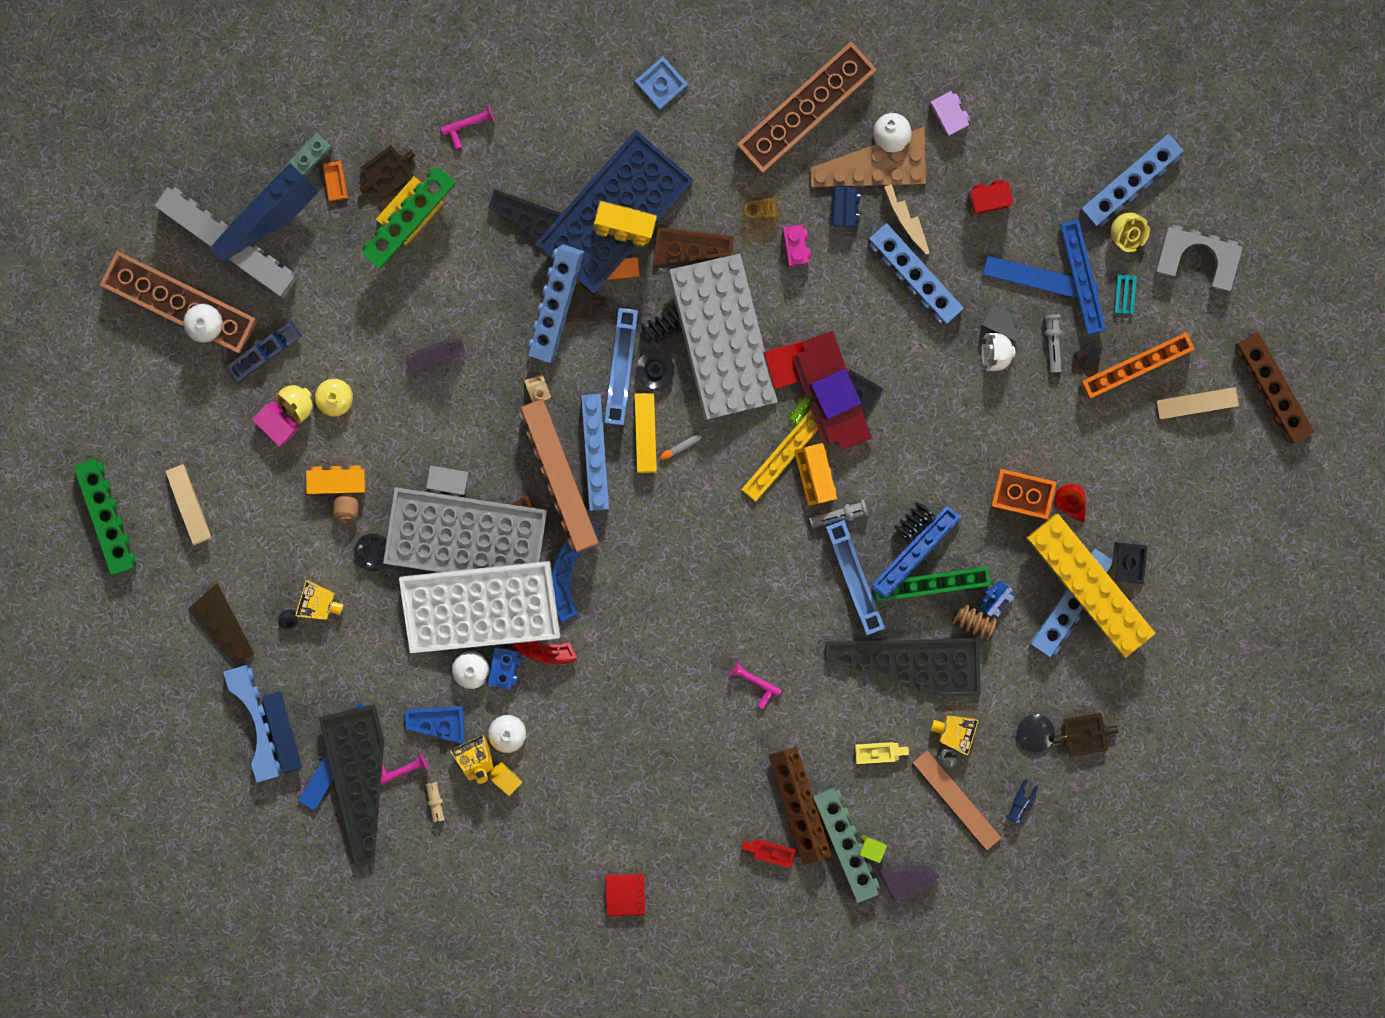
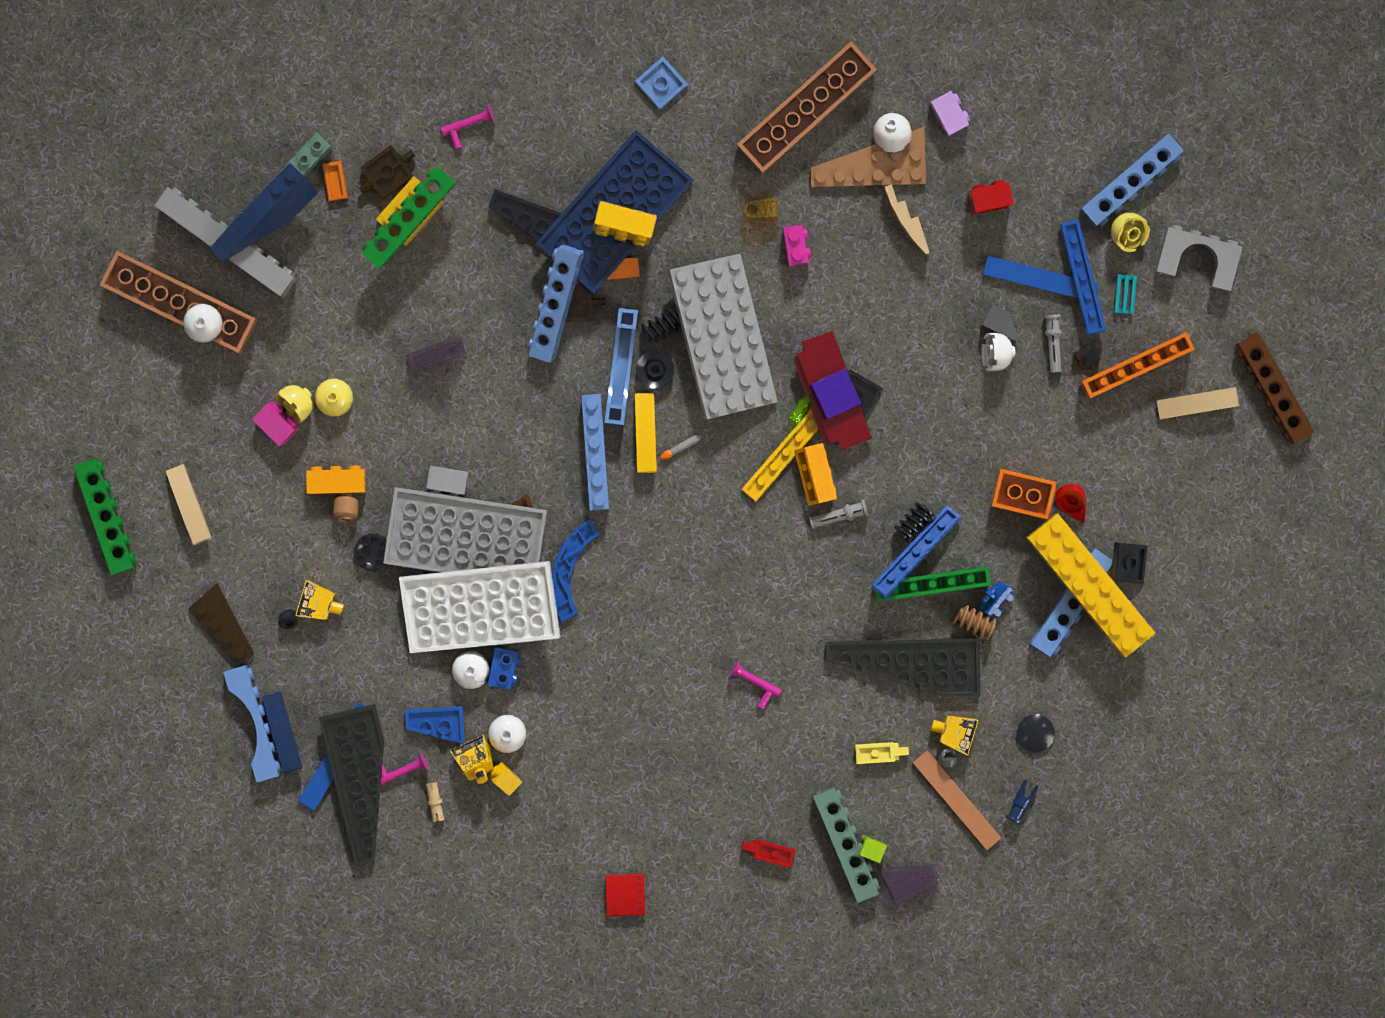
dark blue slope [226,321,302,382] -> none
red tile [509,641,577,664] -> none
nougat brick [520,399,600,553] -> none
tan bracket [524,374,551,402] -> none
reddish brown wing [653,227,734,265] -> none
red slope [763,341,805,389] -> none
reddish brown brick [769,746,832,865] -> none
medium blue arch [825,520,885,635] -> none
dark blue brick [832,187,860,227] -> none
medium blue brick [869,223,964,325] -> none
dark brown plate [1053,712,1118,757] -> none

